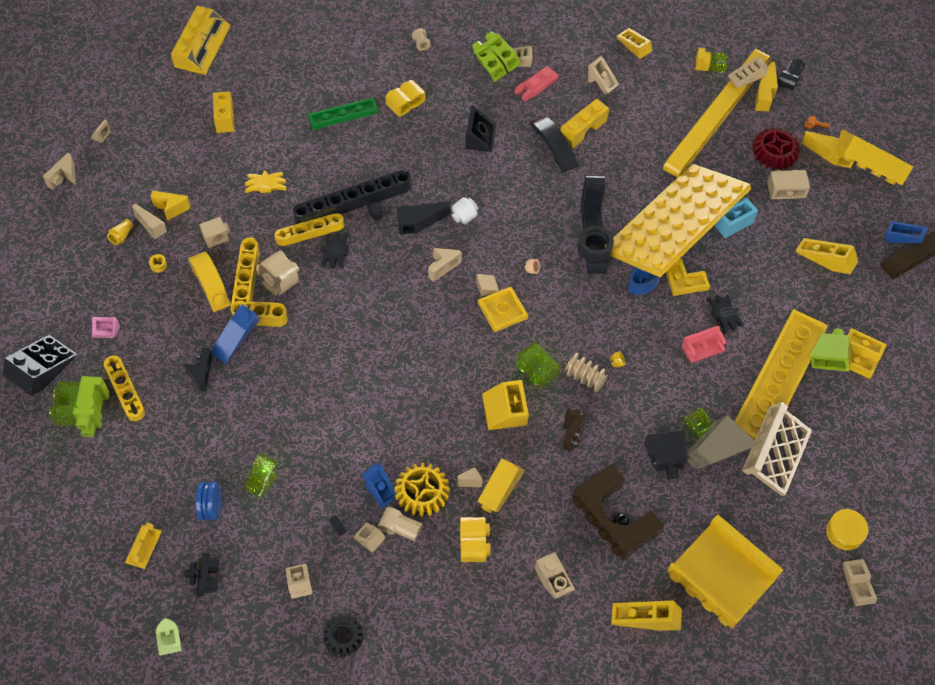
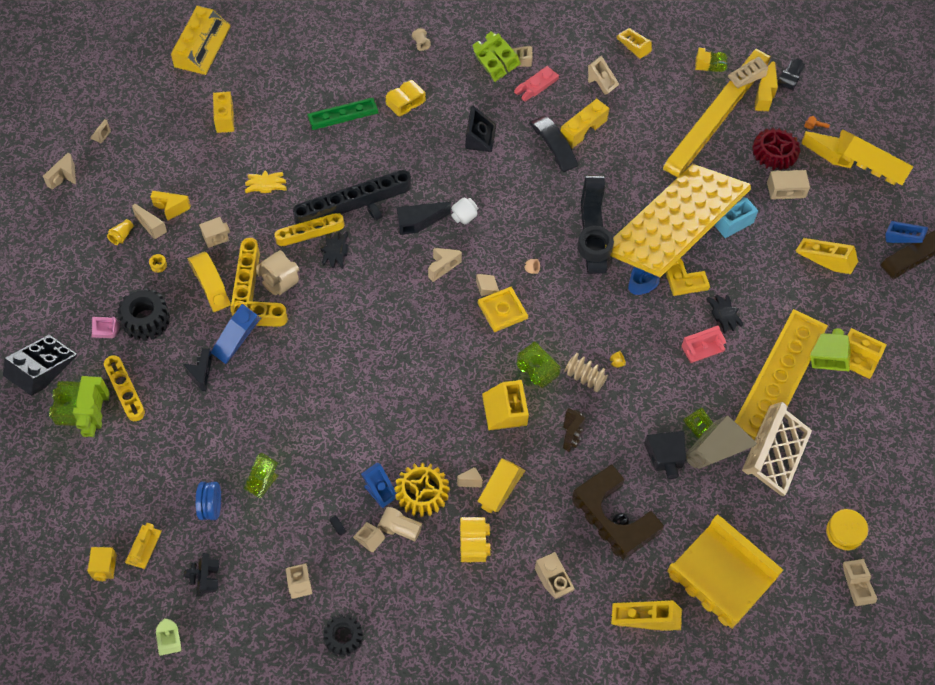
none -> yellow brick [87,547,117,581]
none -> black tyre [117,288,170,341]

